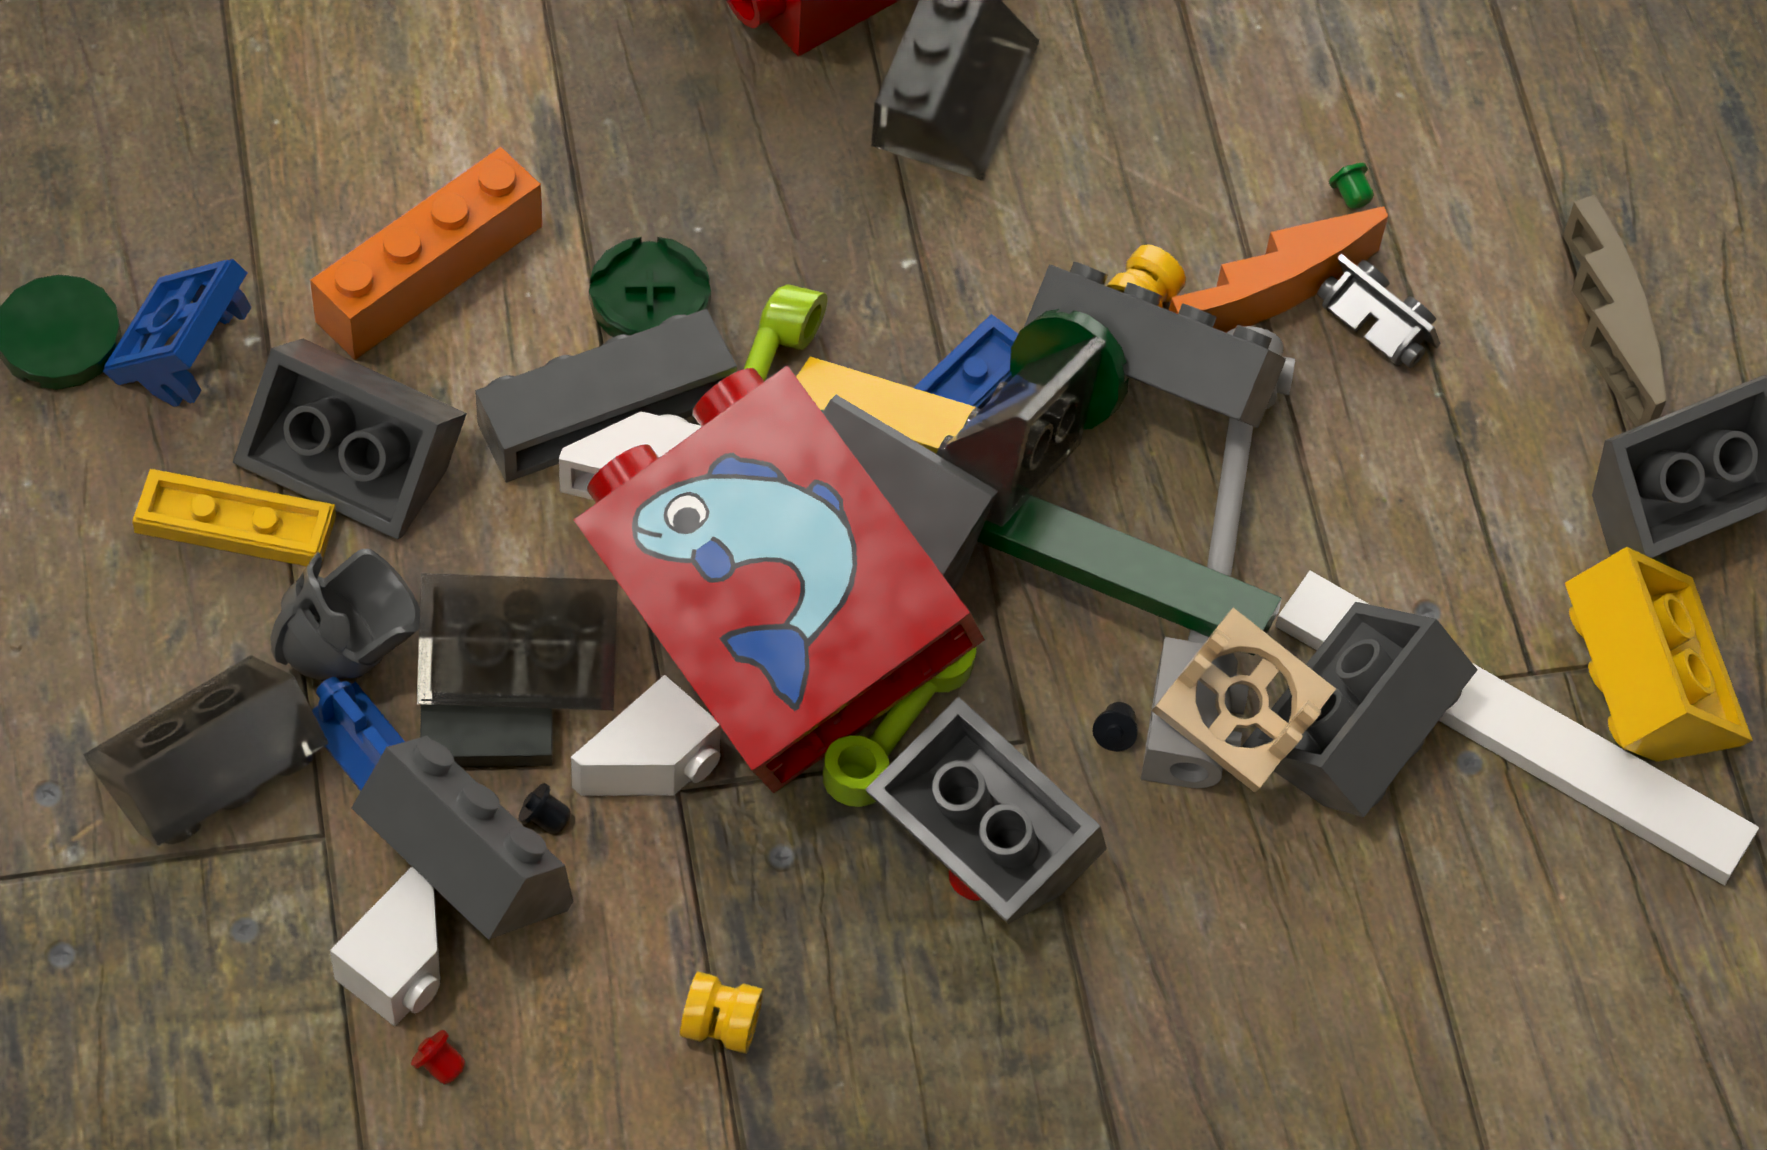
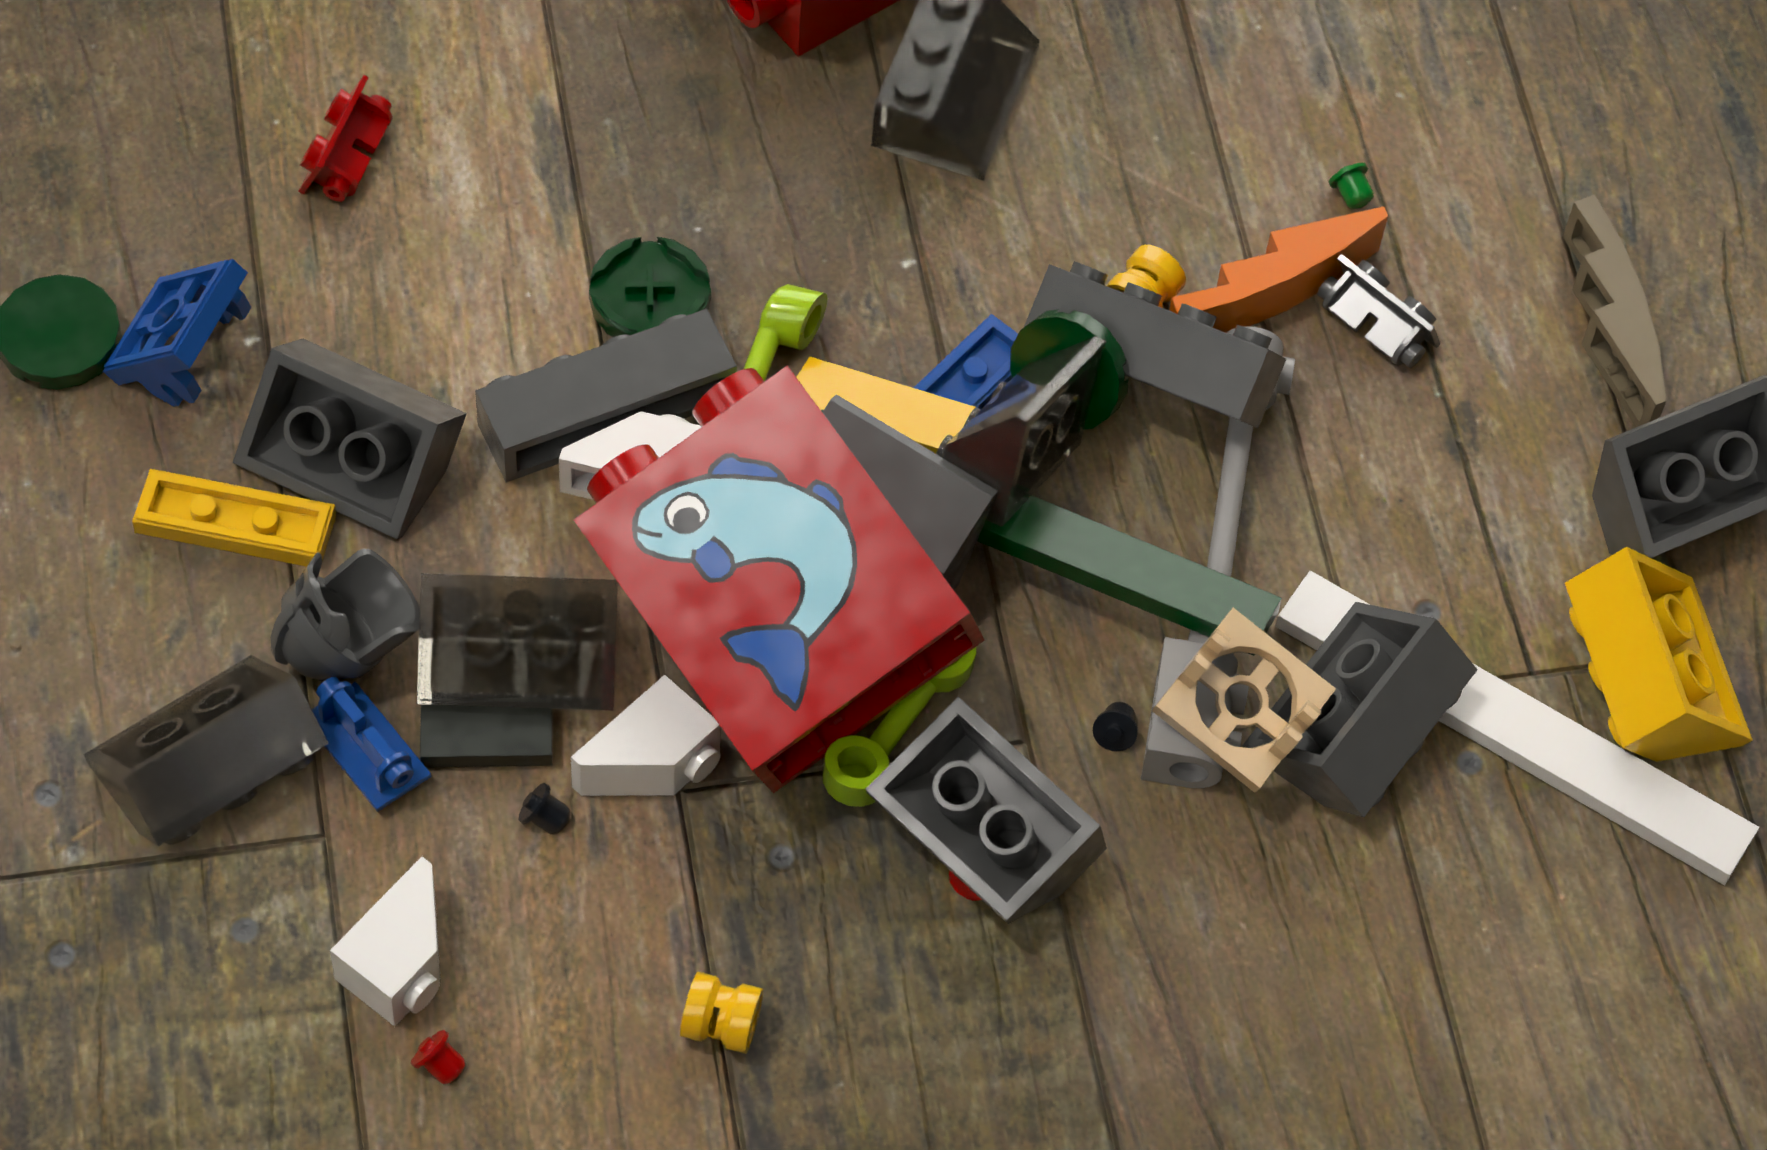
orange brick [310,147,542,360] -> none
dark grey slope [351,736,573,940] -> none
none -> red hinge [298,75,393,202]

